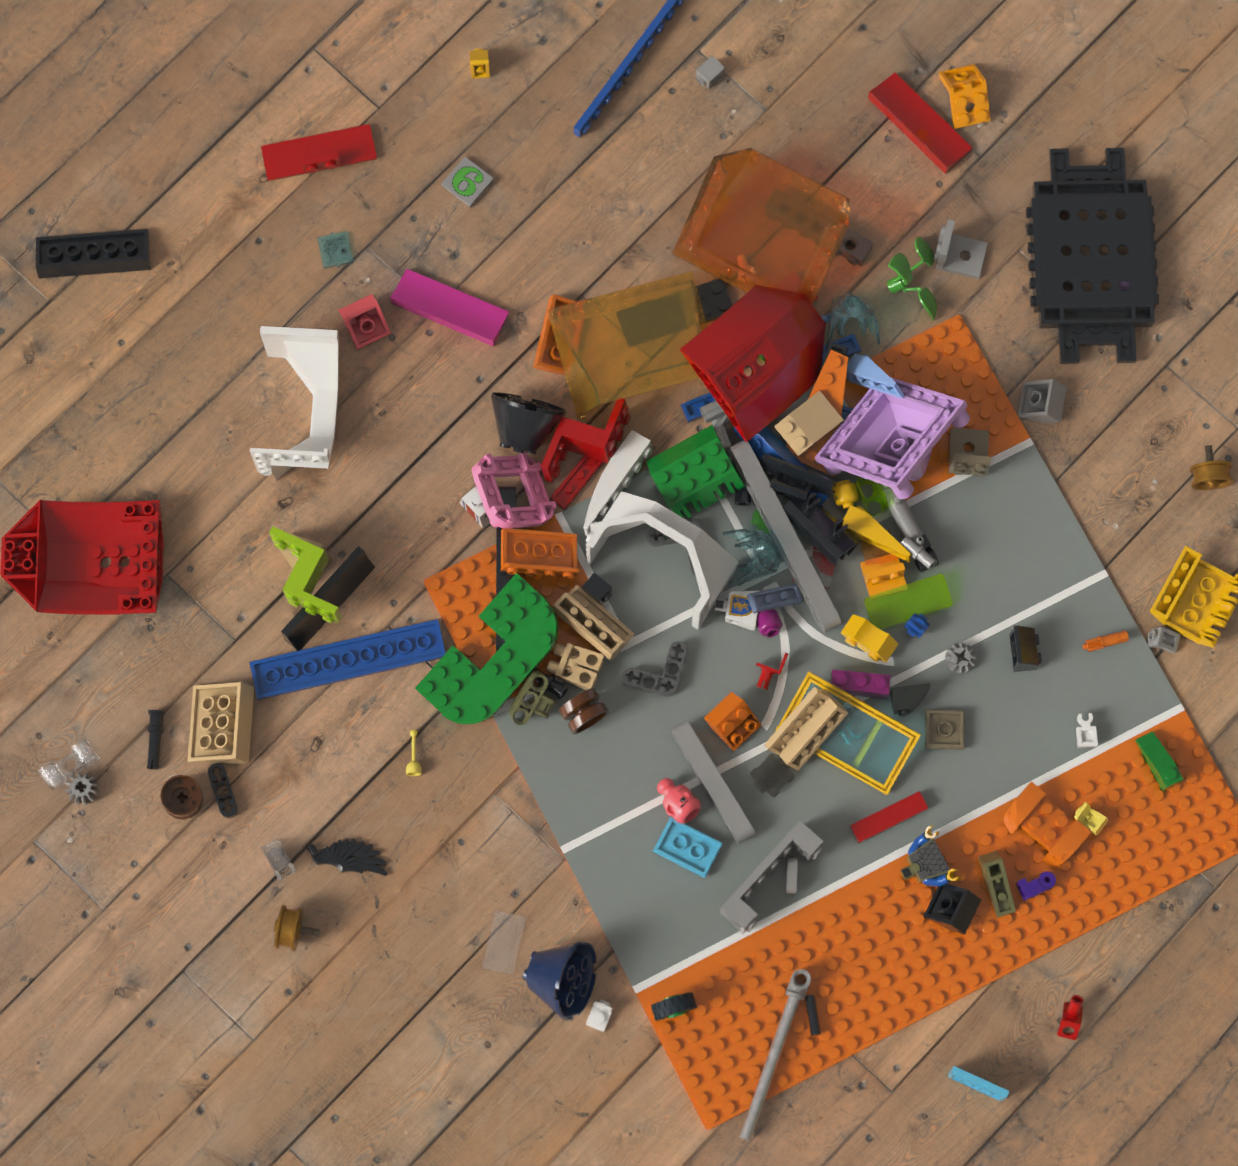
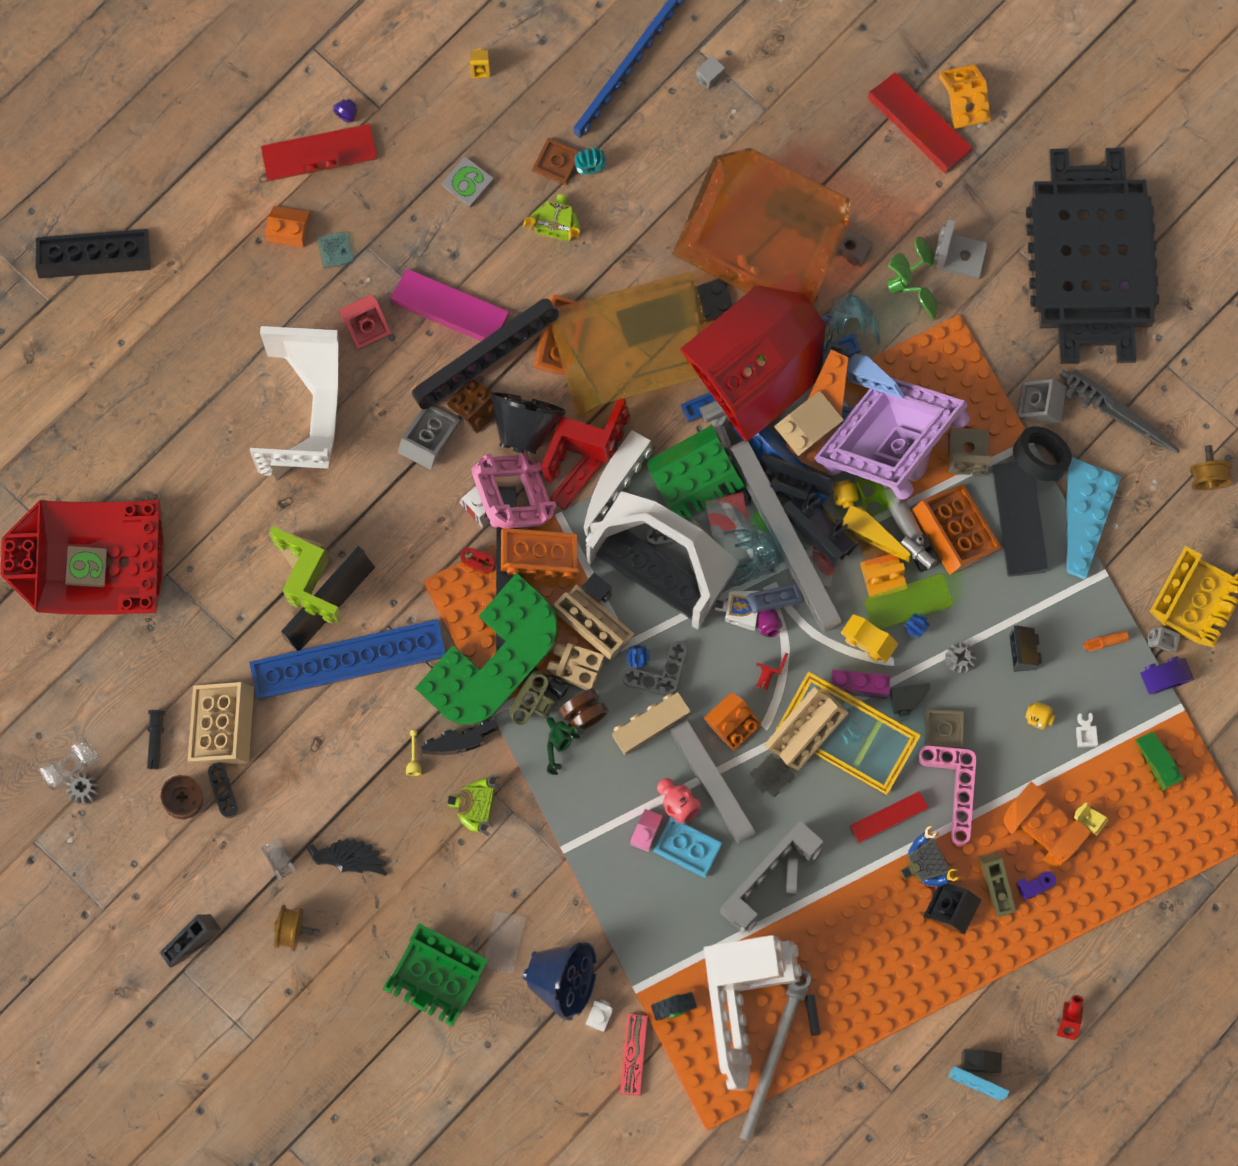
none -> dark tan tile [65,546,107,587]
none -> black slope [159,914,221,968]
none -> orange slope [265,206,310,247]
none -> dark purple cone [333,99,357,123]
none -> green slope [383,923,488,1027]
none -> light grey slope [397,406,460,470]
none -> black beam [412,298,559,409]
none -> black slope [421,719,498,755]
none -> reddish brown bracket [447,380,495,433]
none -> lime torso [447,775,501,836]
none -> red beam [460,547,495,574]
none -> lime torso [523,194,580,242]
none -> dark orange tile [532,138,579,186]
none -> dark green piece [546,717,585,775]
none -> teal gear [575,147,606,175]
none -> black plate [596,530,701,619]
none -> tan brick [612,692,691,756]
none -> coral tile [620,1014,647,1096]
none -> blue gear [626,645,650,668]
none -> bright pink slope [630,809,663,852]
none -> white bracket [704,935,802,1091]
none -> clear tile [705,492,750,539]
none -> orange slope [911,484,1002,575]
none -> bright pink beam [918,746,976,847]
none -> pearl dark grey slope [961,1049,1002,1073]
none -> black arch [992,461,1048,577]
none -> black tyre [1013,426,1072,481]
none -> yellow head [1025,701,1056,730]
none -> dark grey piece [1059,369,1180,453]
none -> medium azure wing [1067,457,1121,579]
none -> dark purple brick [1140,656,1195,695]

